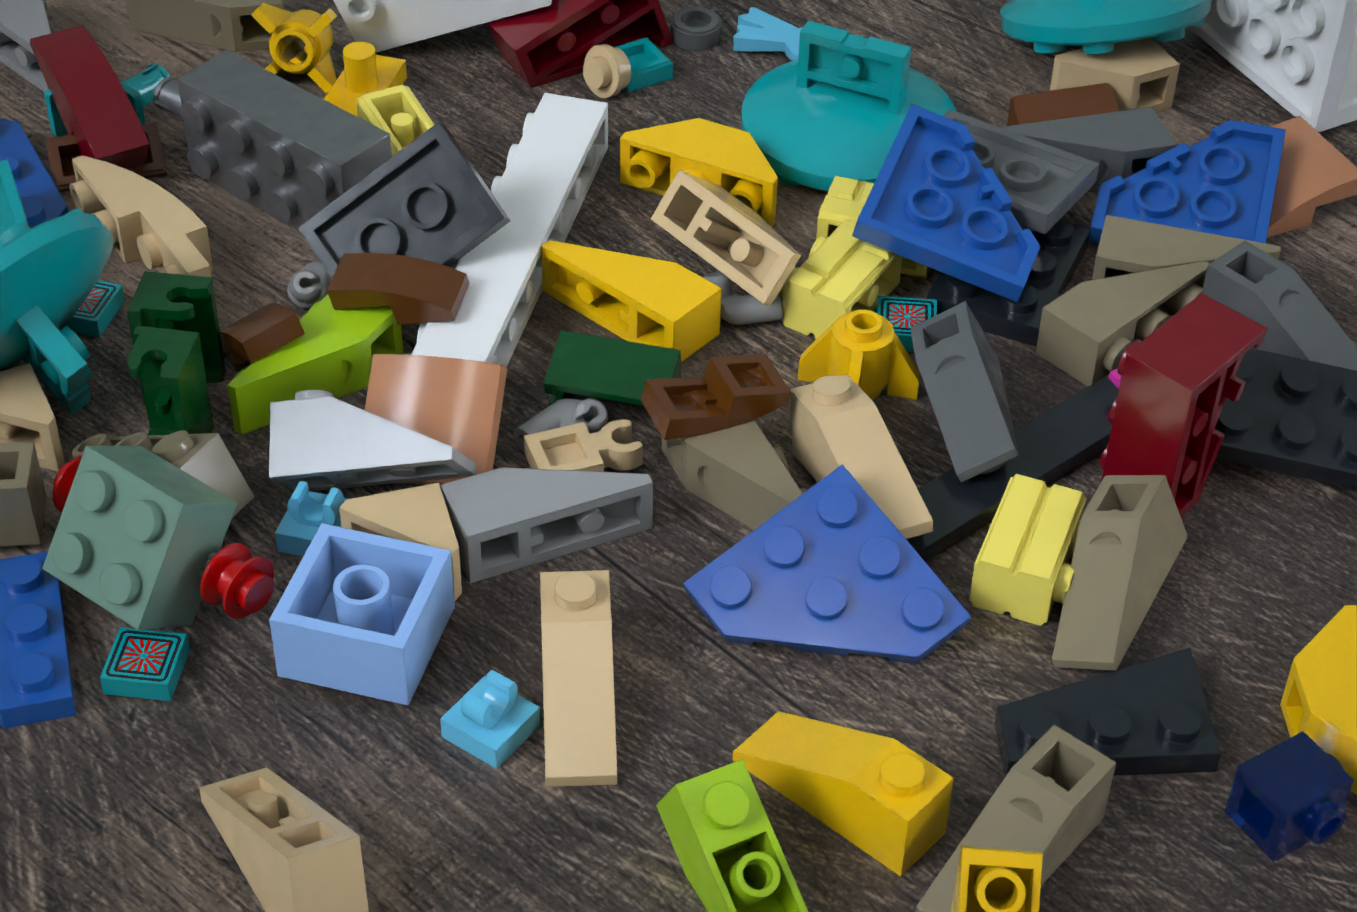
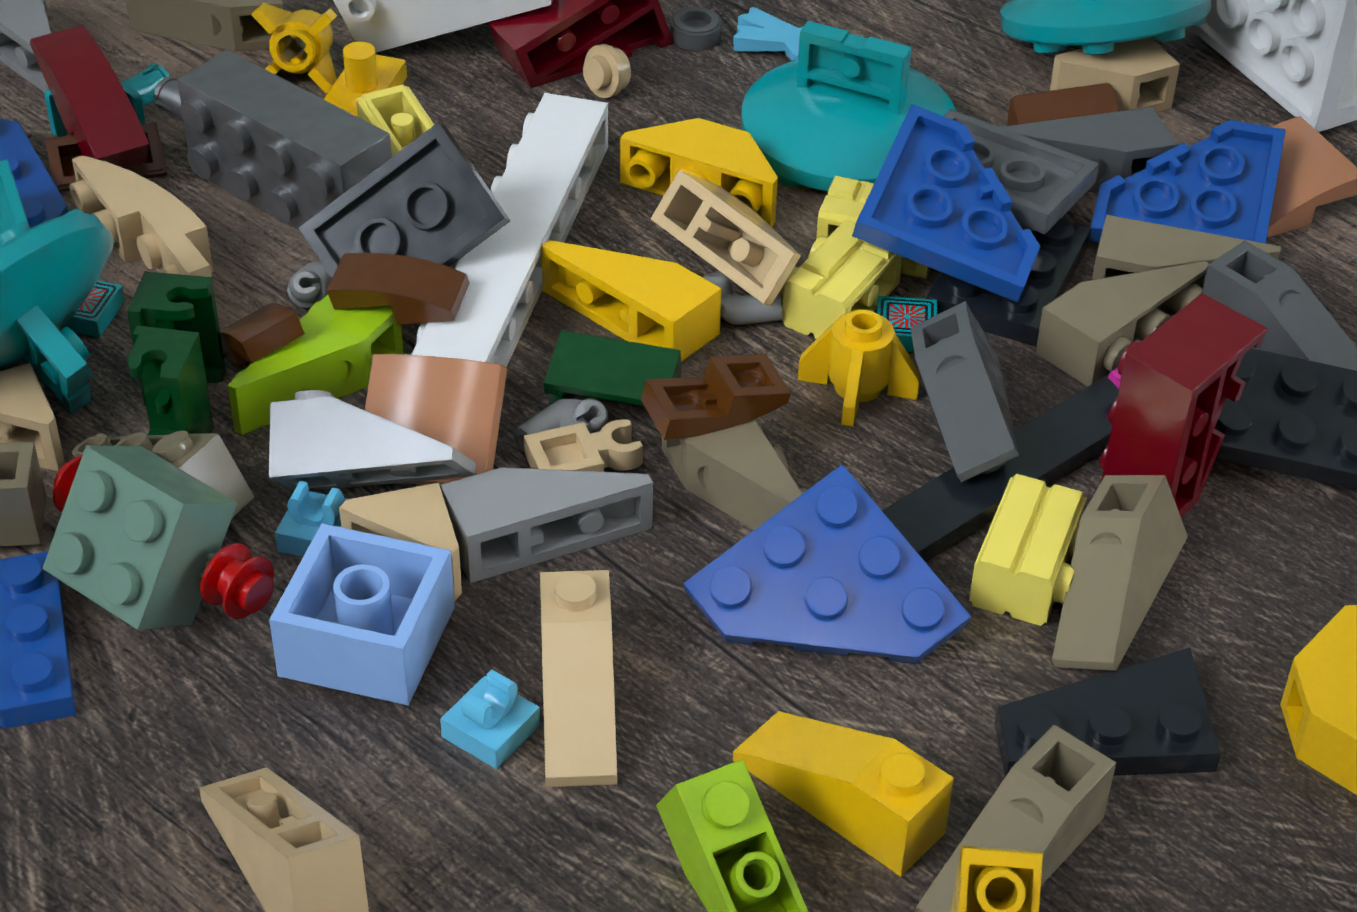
teal tile [100,627,190,701] -> none
teal tile [613,38,673,93] -> none
tan slope [790,374,933,539] -> none
clear blue brick [1225,731,1354,862] -> none

